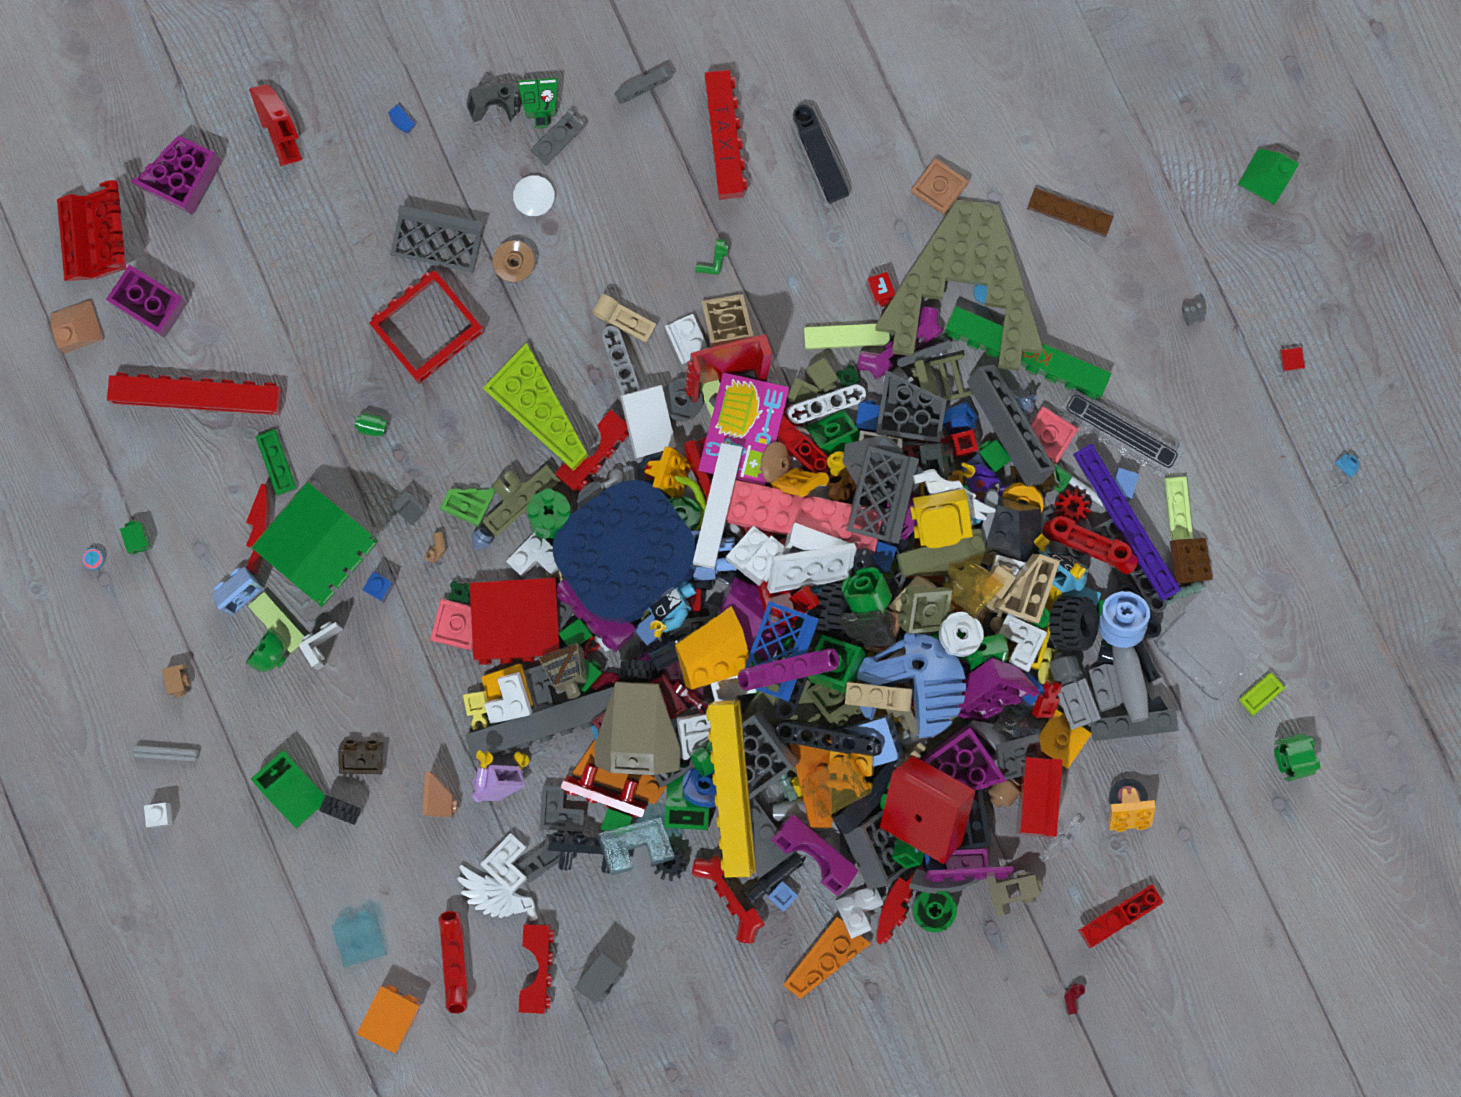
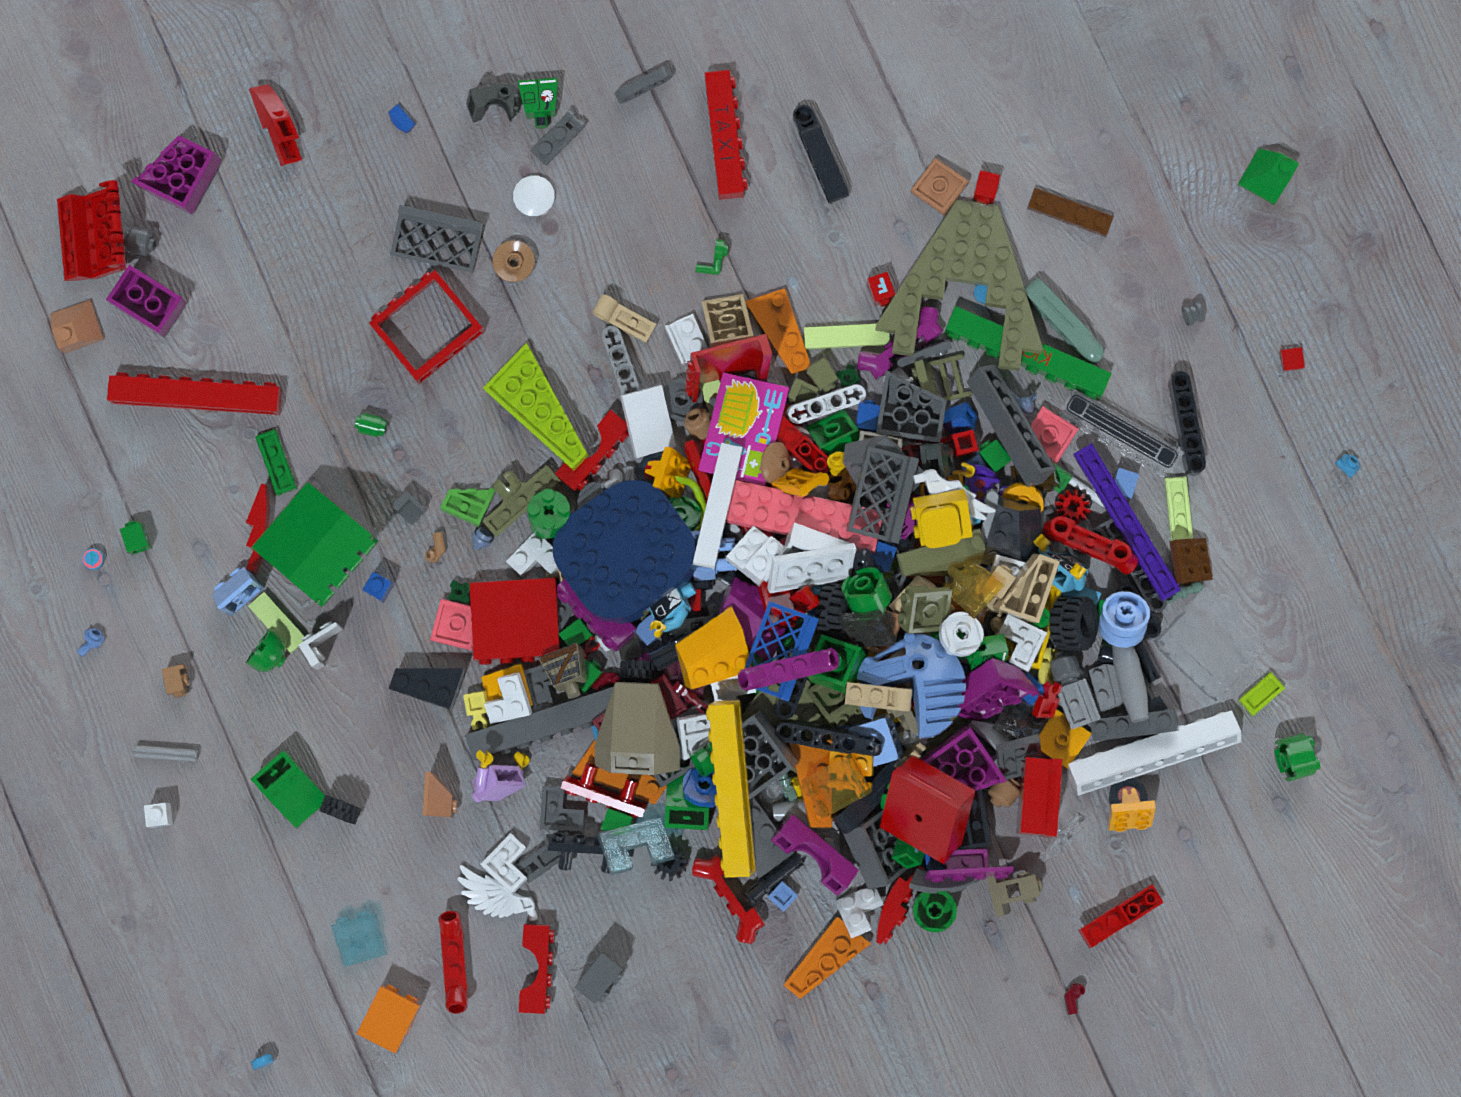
dark brown bracket [338,739,384,774] -> none
none -> medium blue plate [77,629,105,657]
none -> dark grey head [124,226,157,256]
none -> dark azure tile [251,1054,274,1070]
none -> black wedge [388,668,466,711]
none -> medium nougat head [684,408,712,440]
none -> orange wing [745,288,811,375]
none -> red brick [973,170,1001,205]
none -> sand green piece [1024,278,1104,364]
none -> white brick [1068,710,1241,796]
none -> black beam [1168,371,1206,476]

